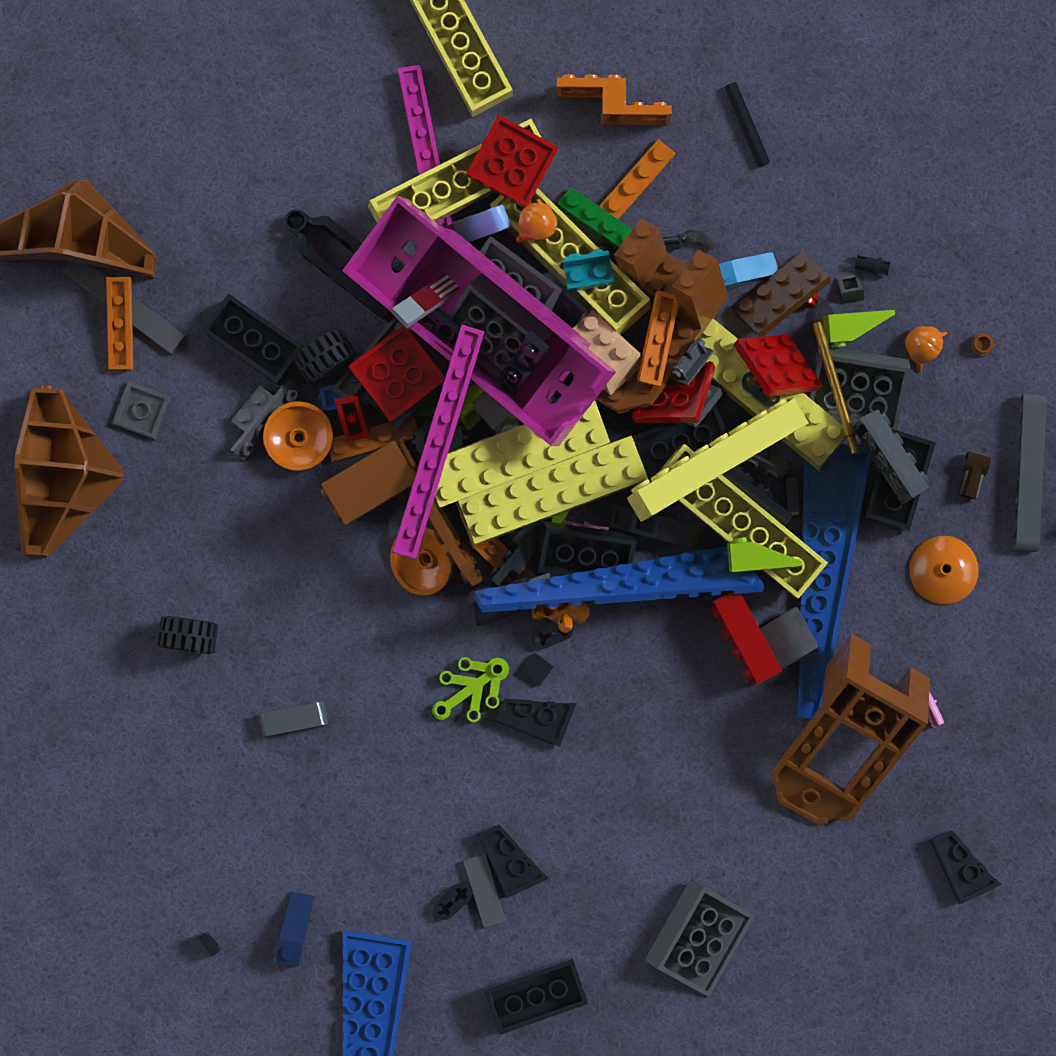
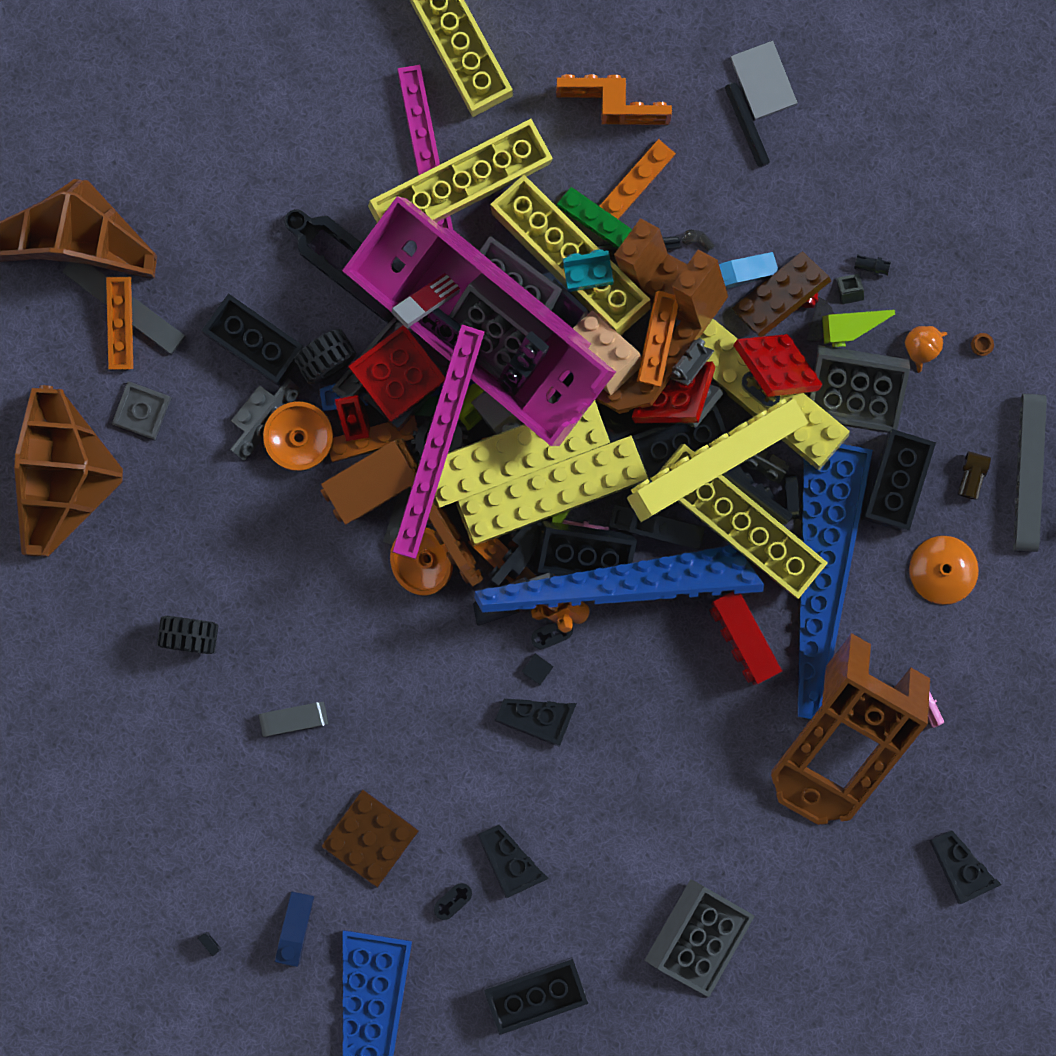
lime plant [432,657,509,722] -> none
light blue beam [452,204,511,242] -> none
dark grey tile [463,854,506,928] -> none
red plate [465,114,559,208] -> none
orange hair [516,199,557,243] -> none
lime slope [727,537,802,572] -> none
flat silver tile [760,607,820,670] -> none
pearl gold bar [813,322,860,455] -> none
dark grey slope [855,410,929,505] -> none
none -> reddish brown plate [322,790,419,888]
none -> light grey tile [730,41,797,120]

